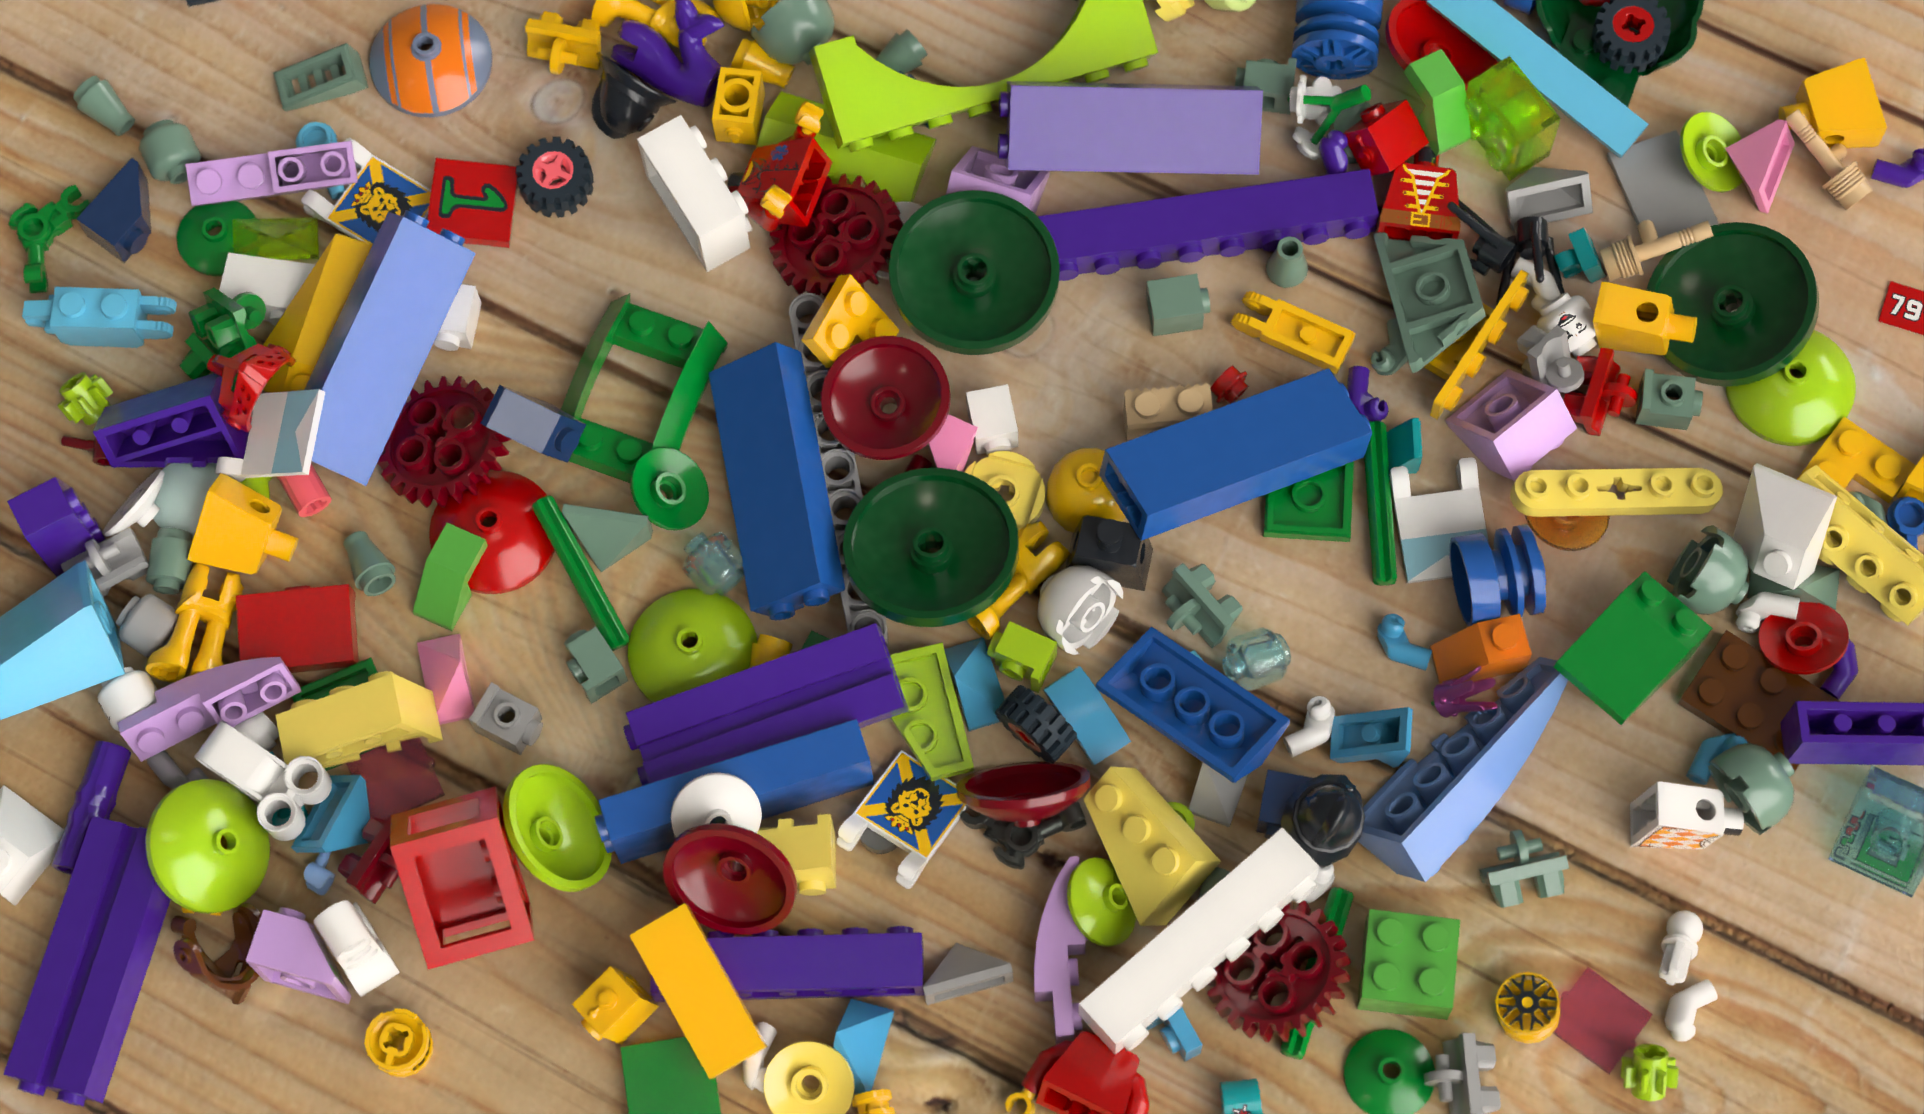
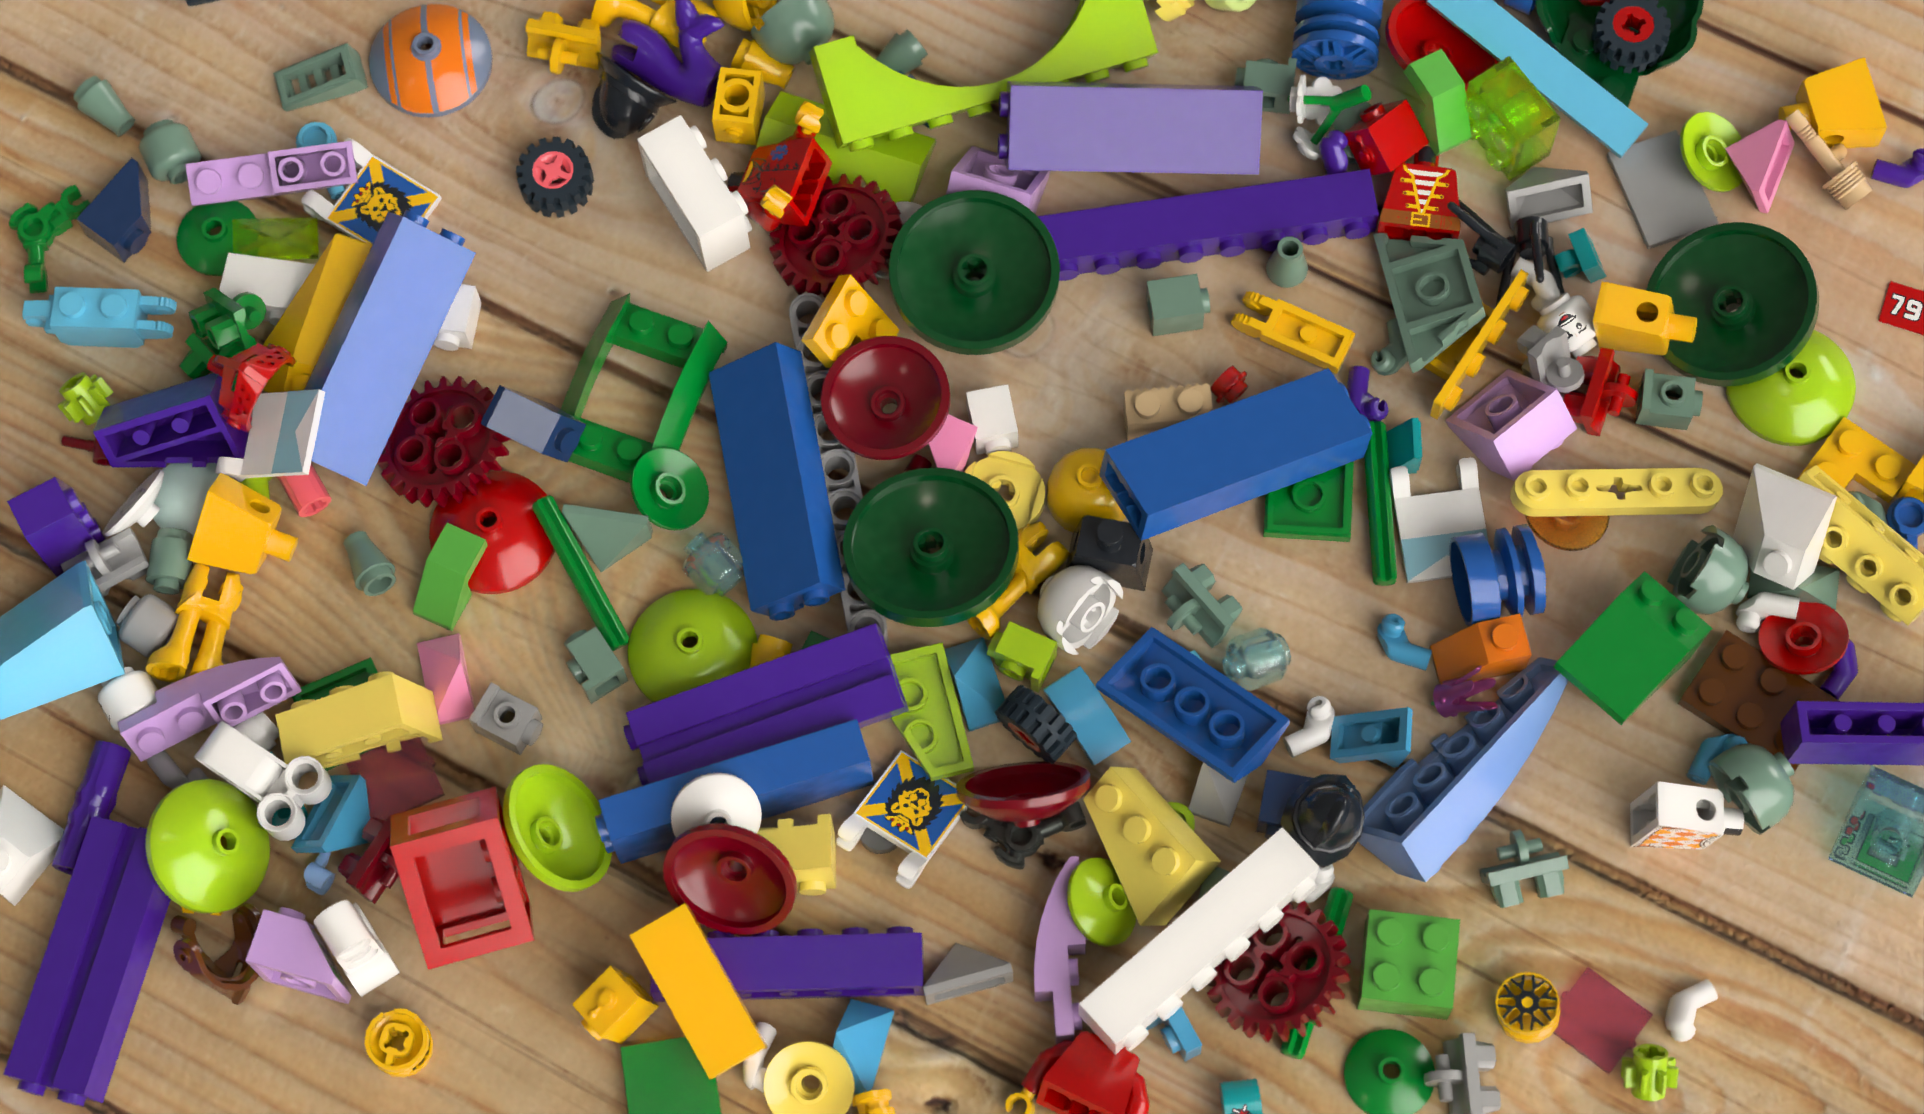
red container [236,584,359,673] -> none
red tile [426,158,518,248] -> none
tan piece [1599,220,1713,282] -> none
white axle [1659,910,1703,985] -> none

